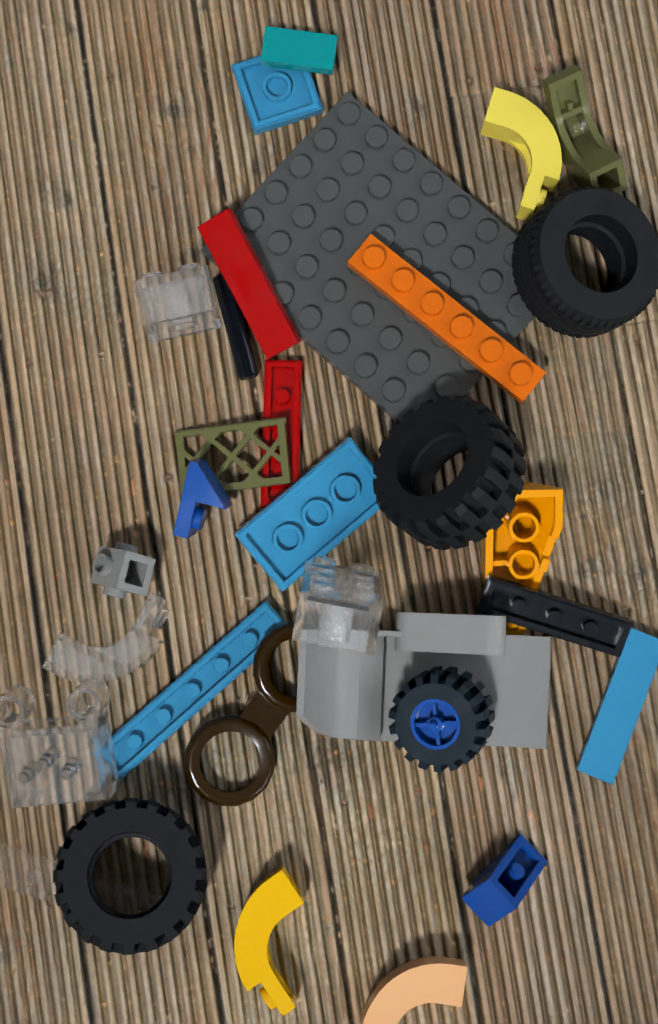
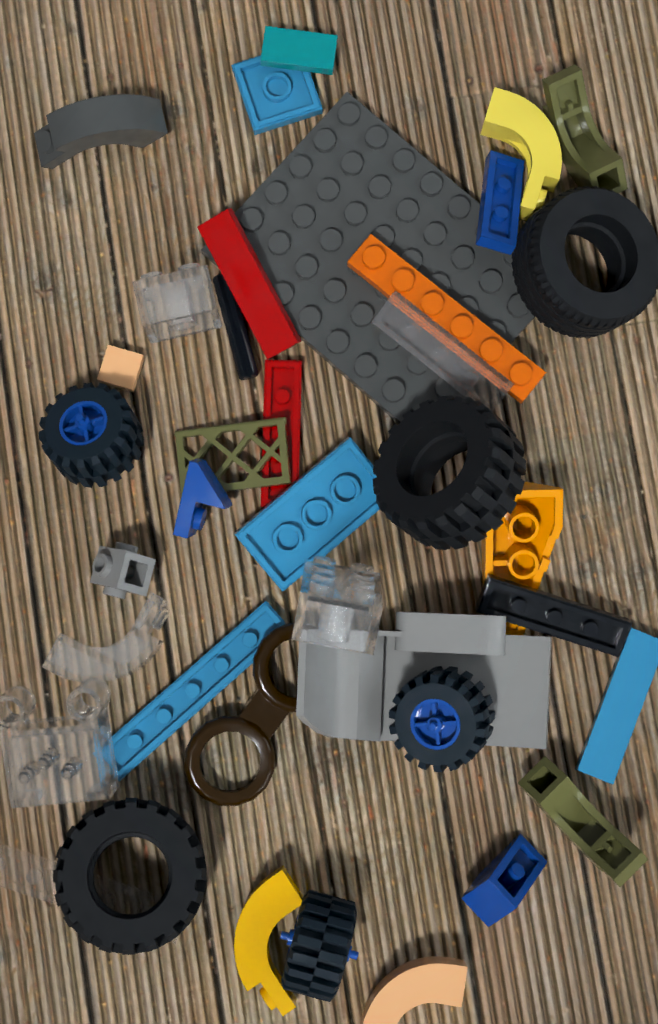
none -> dark grey arch [34,94,168,169]
none -> black wheel [38,382,144,488]
none -> light nougat tile [97,345,145,392]
none -> black wheel [280,889,359,1002]
none -> clear tile [372,291,514,412]
none -> blue plate [476,150,525,255]
none -> olive arch [518,756,648,887]

